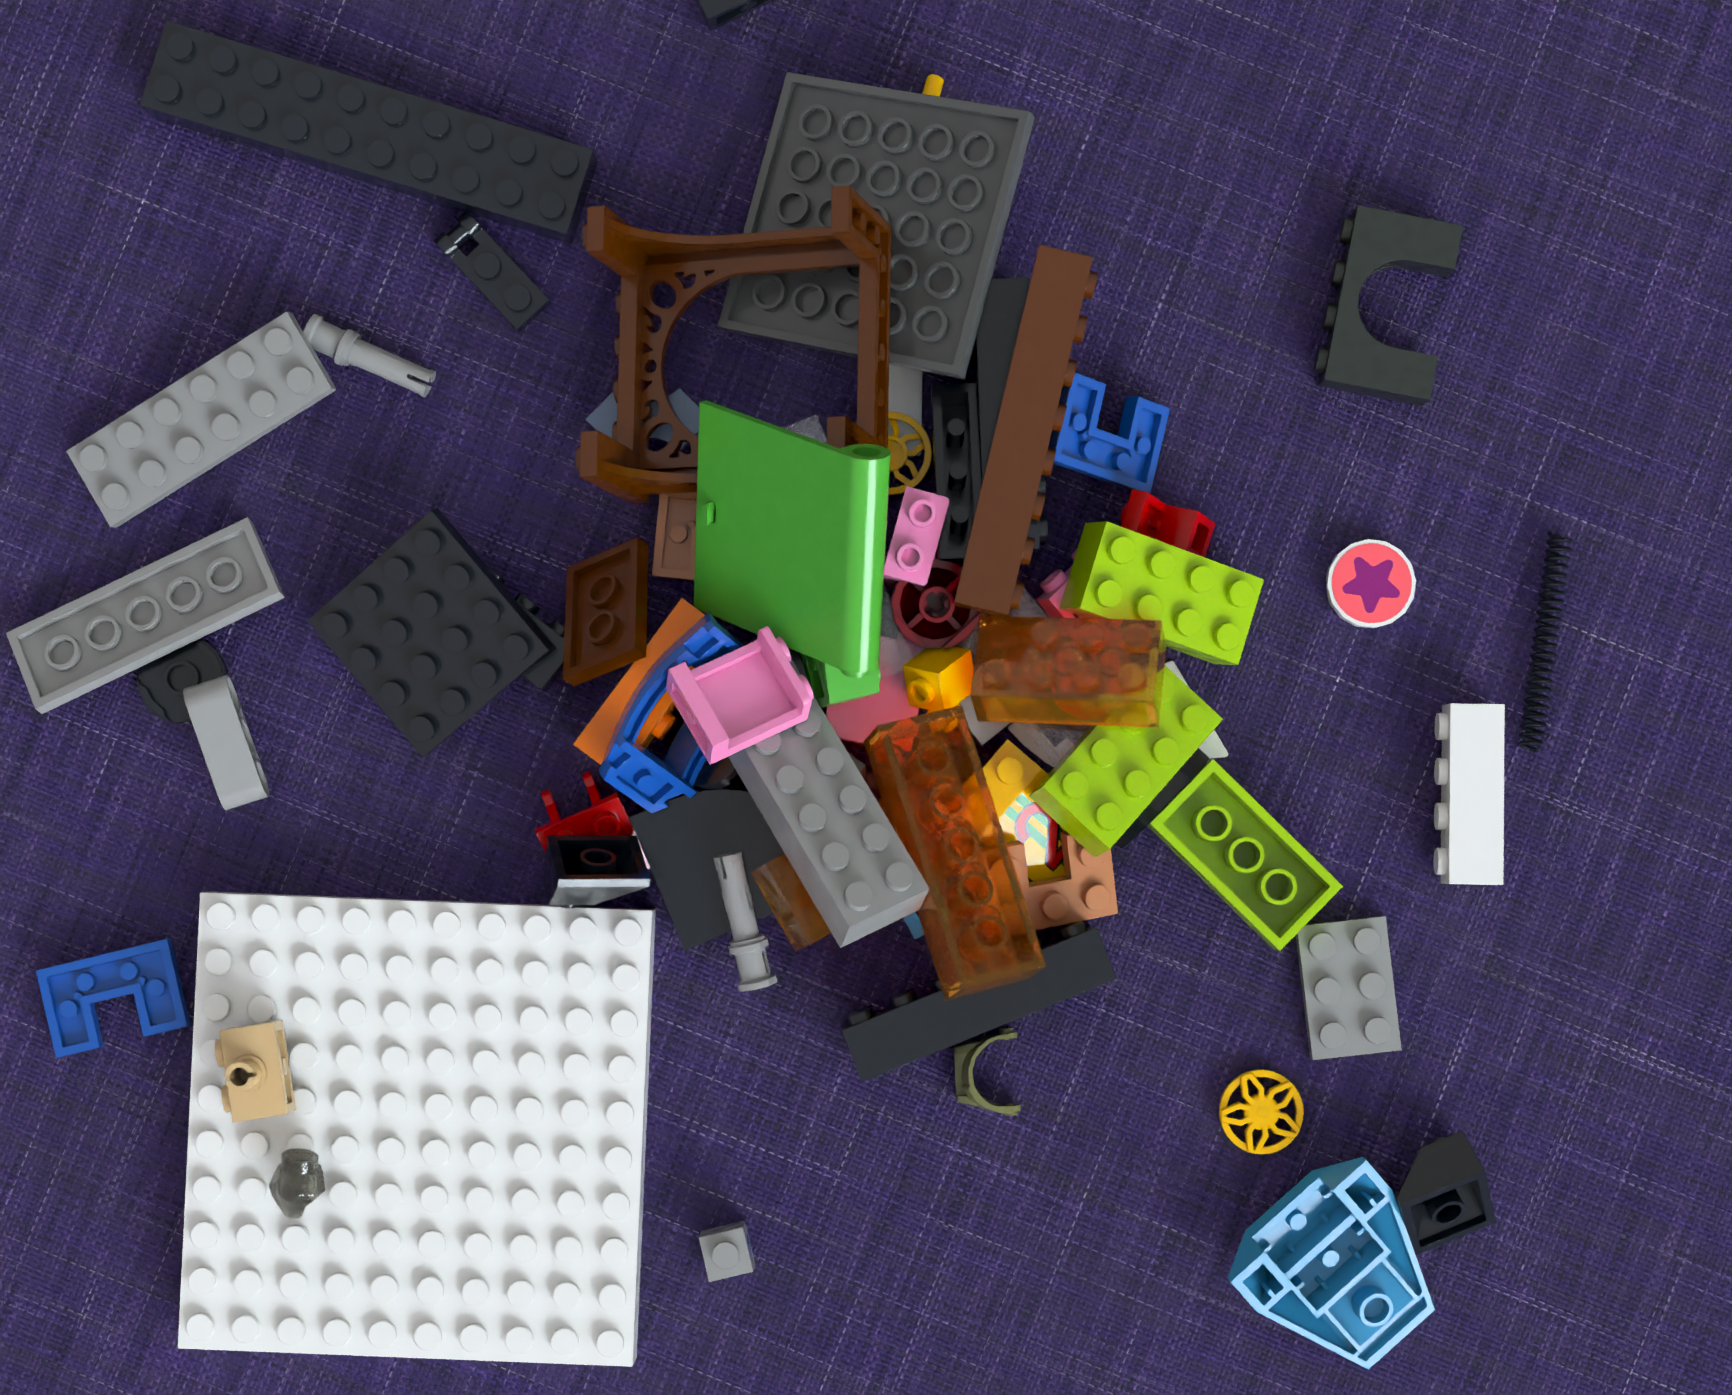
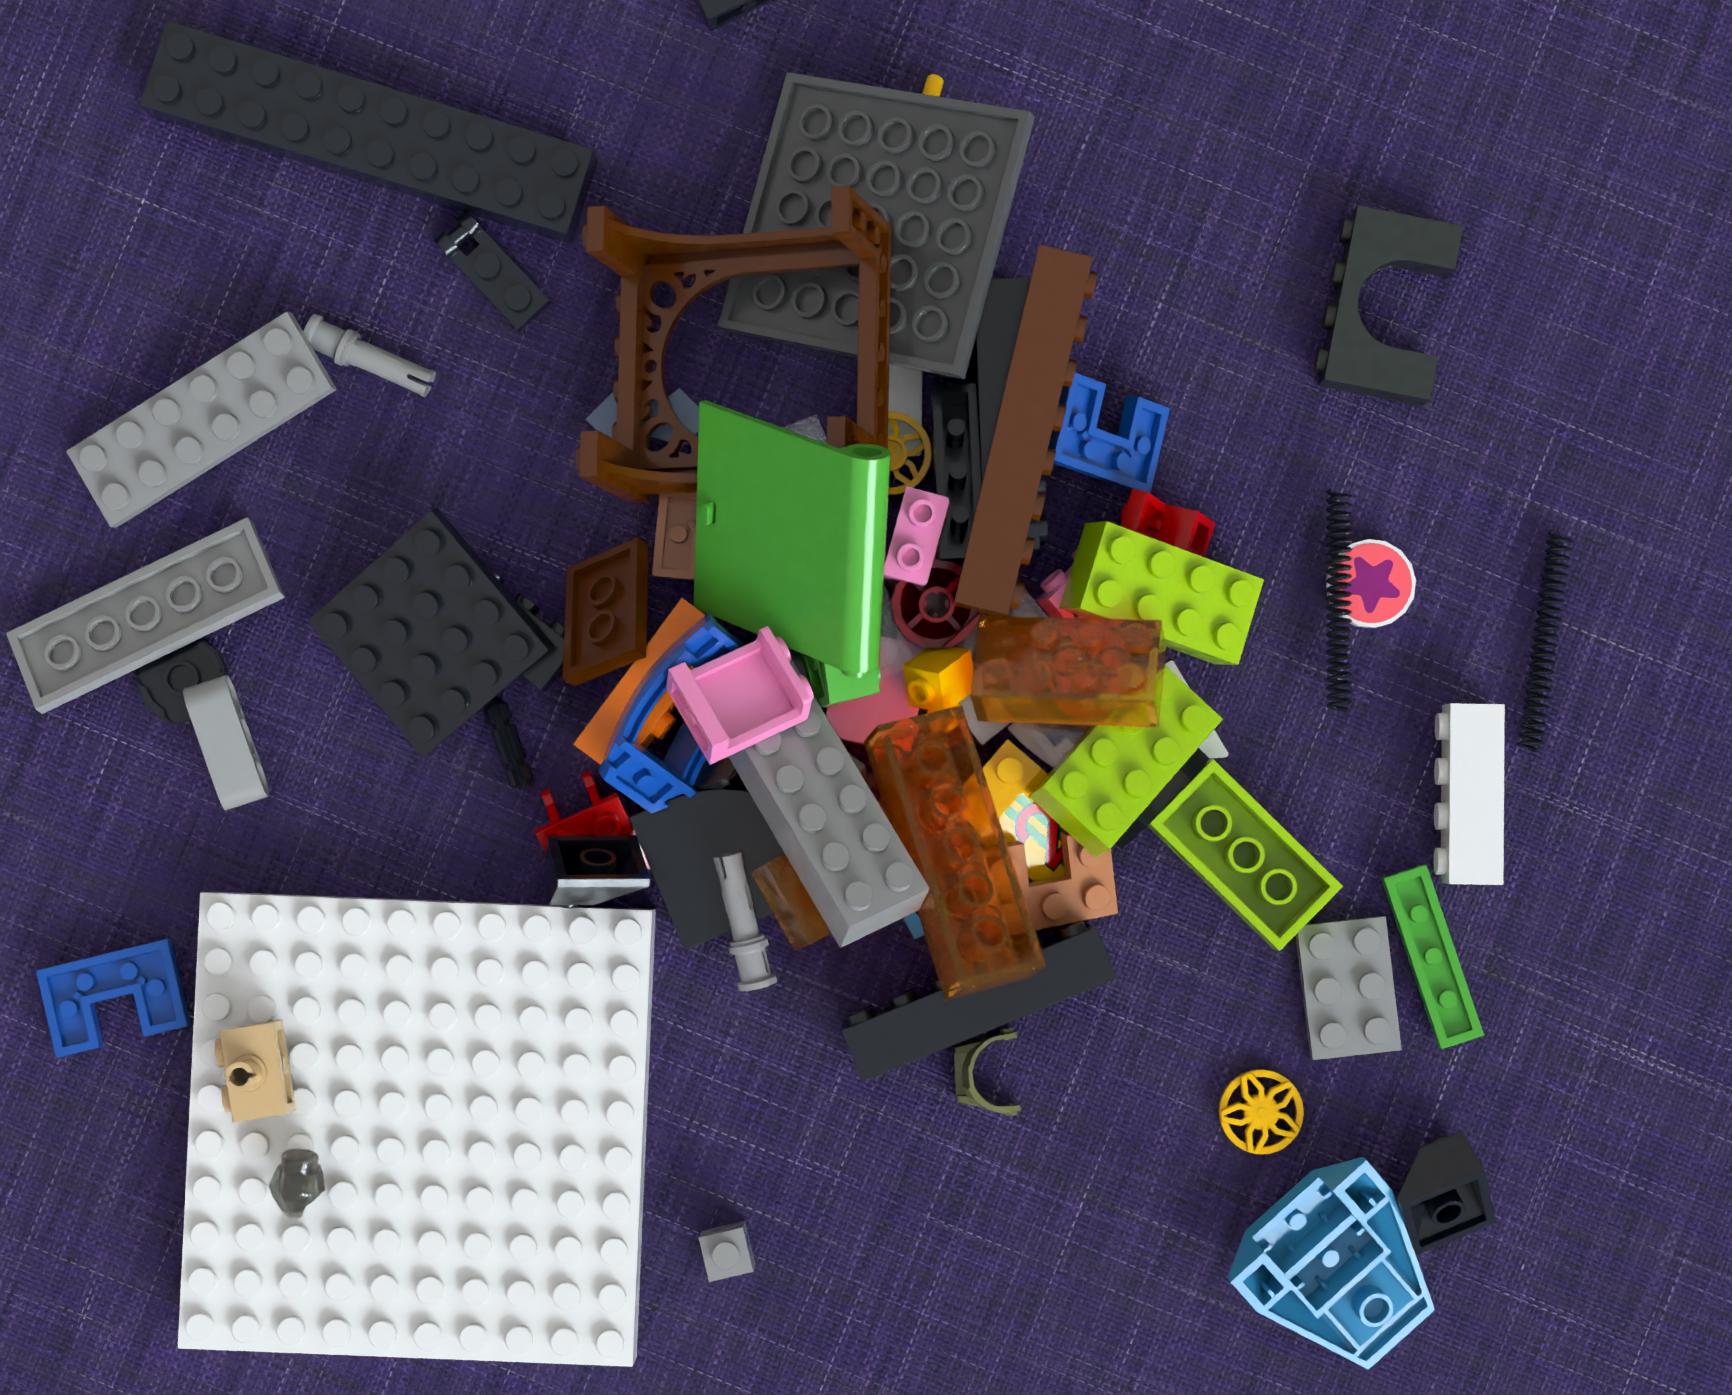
none -> black axle [484,701,533,788]
none -> black piece [1325,488,1353,712]
none -> bright green plate [1381,864,1484,1049]

